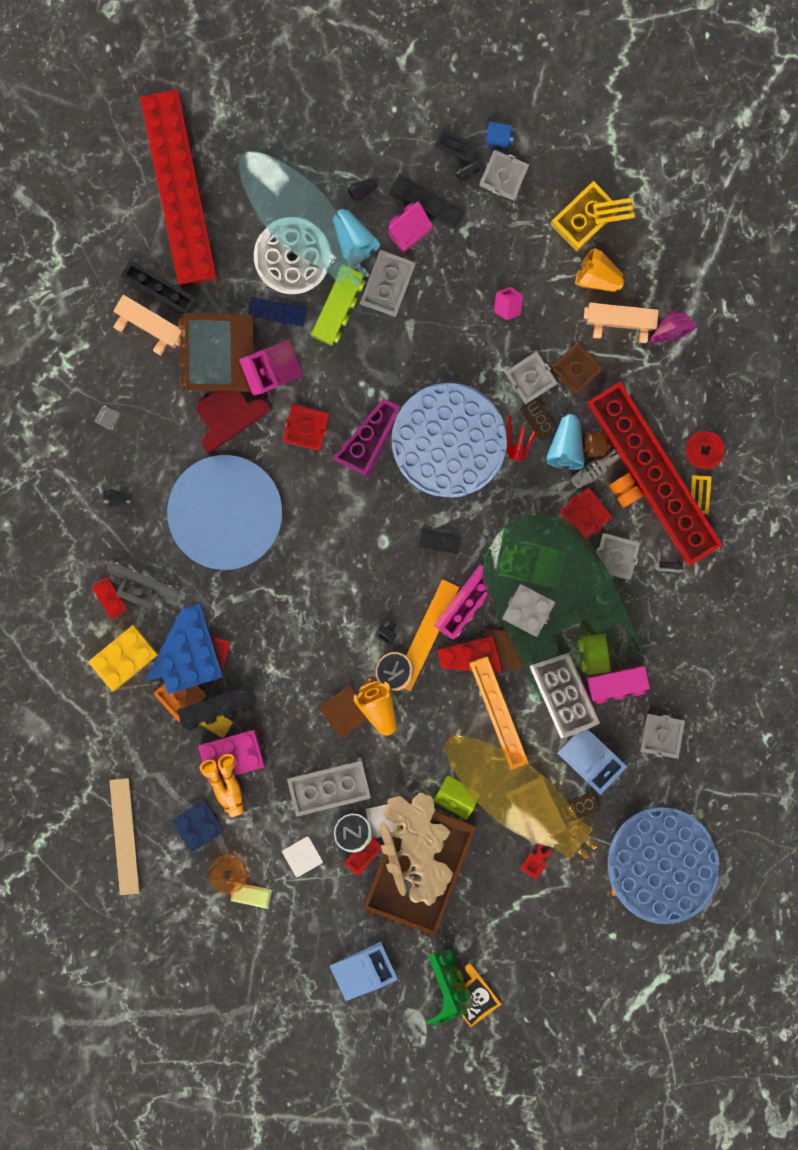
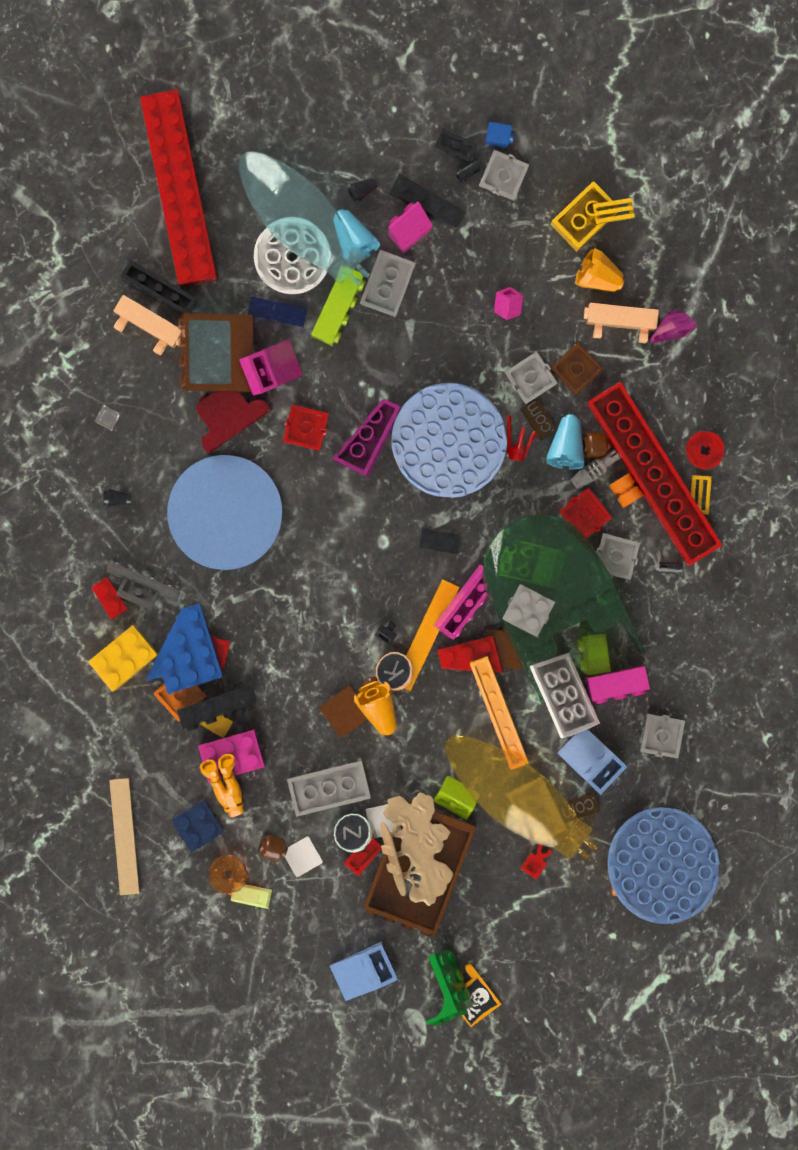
none -> reddish brown head [258,835,288,862]

